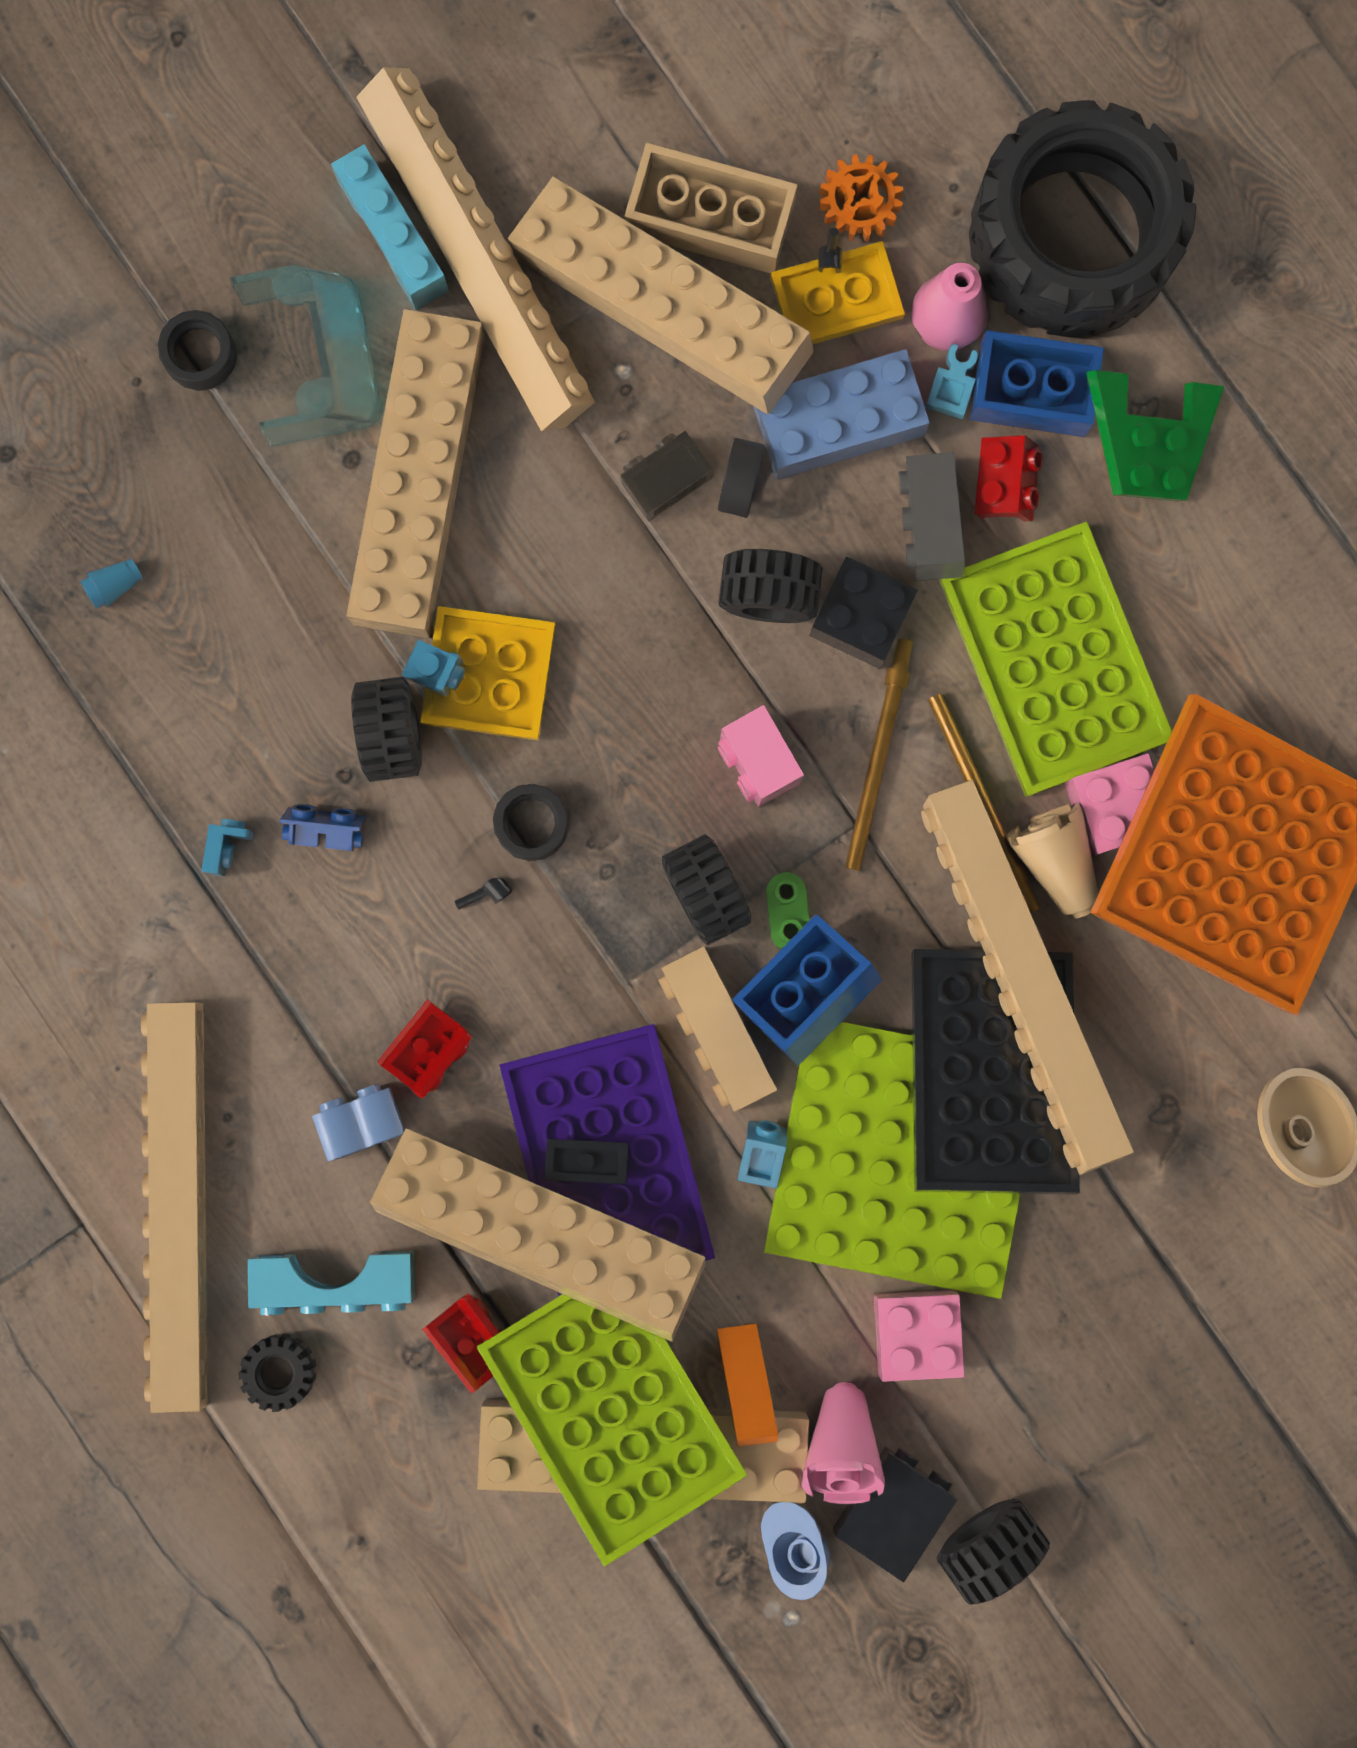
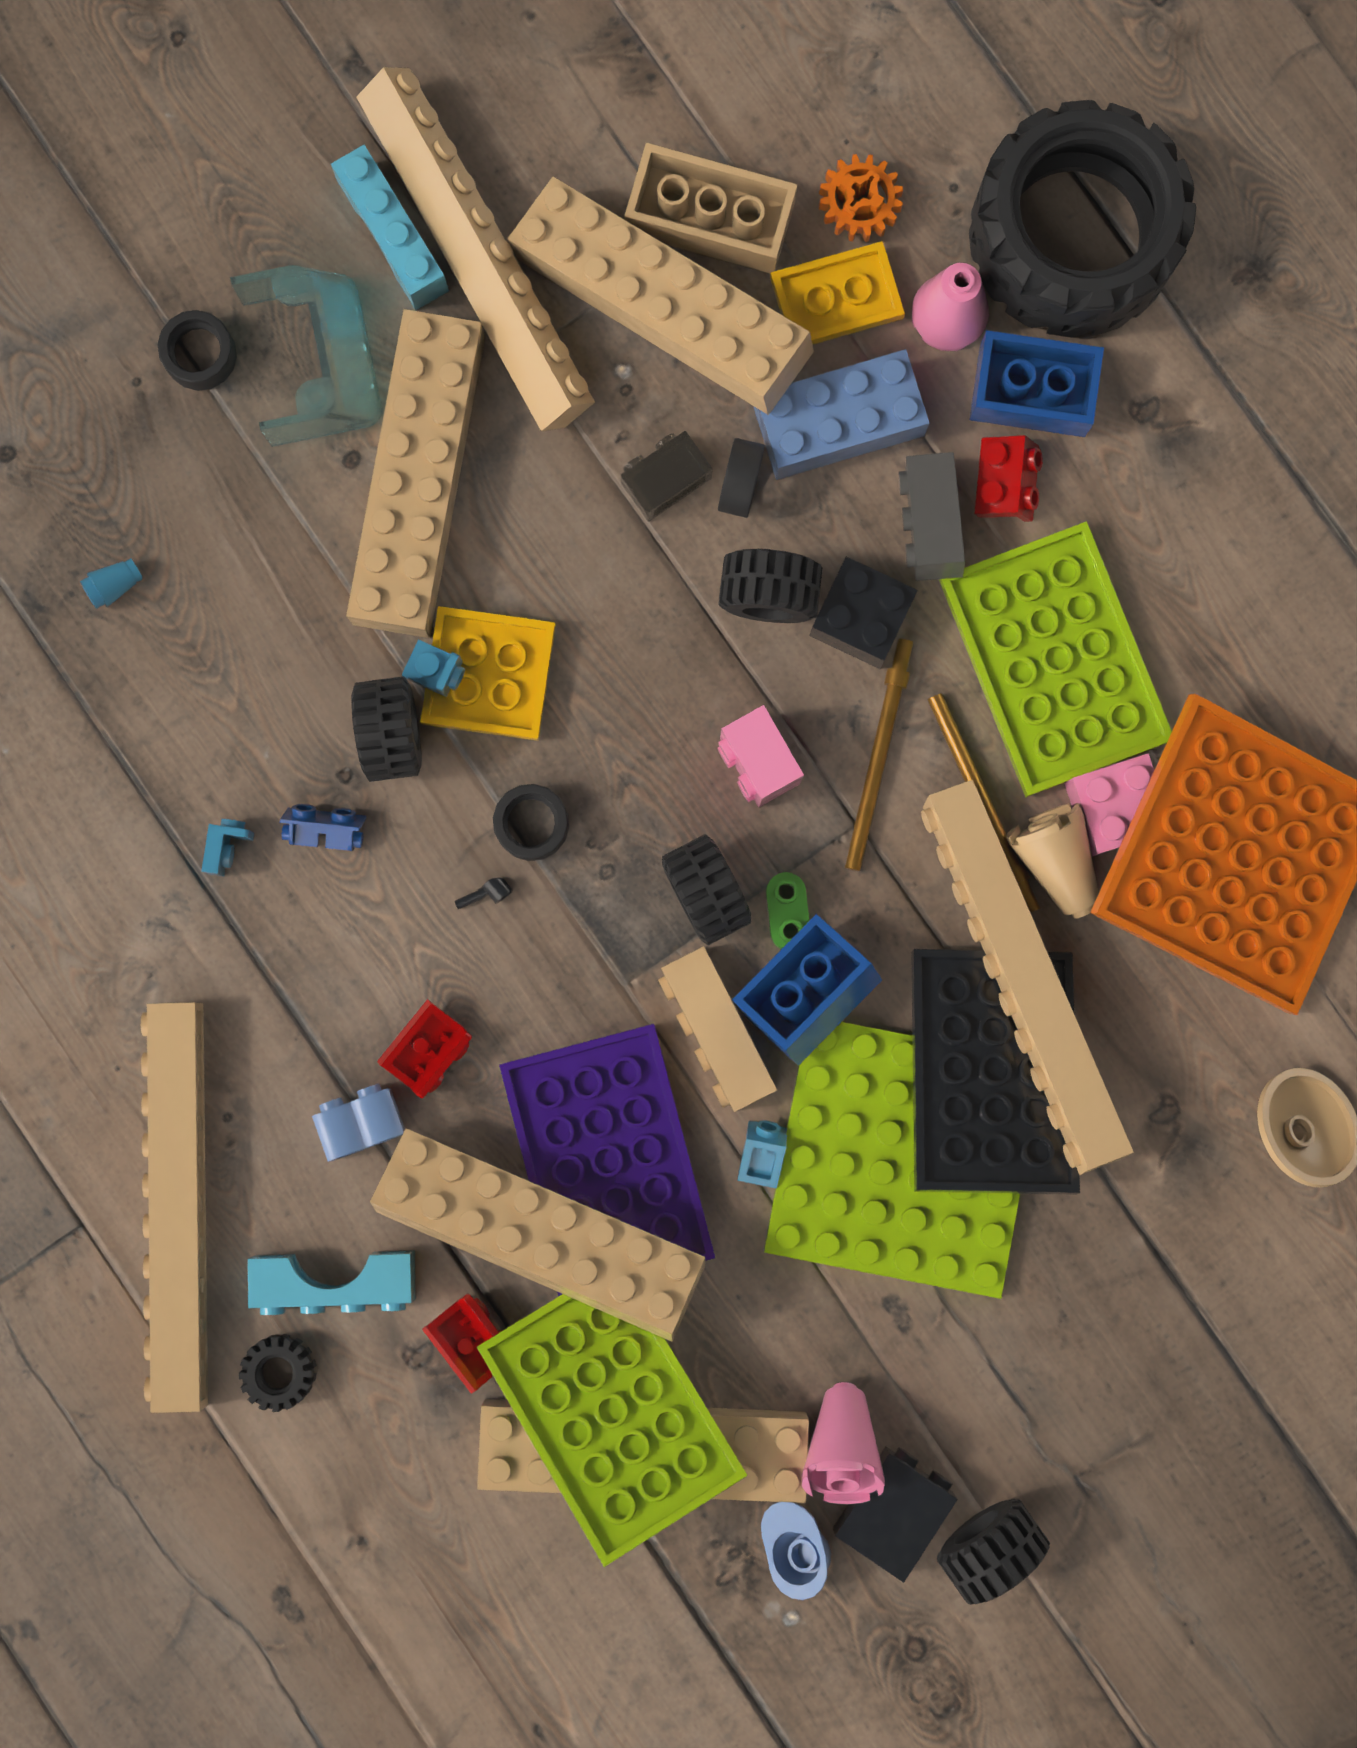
black plate [545,1138,628,1184] -> none
orange tile [716,1323,779,1447] -> none
black hand [818,228,842,273] -> none
bright pink brick [874,1290,964,1382] -> none
medium azure plate [925,344,978,420] -> none
green wing [1086,370,1224,502] -> none

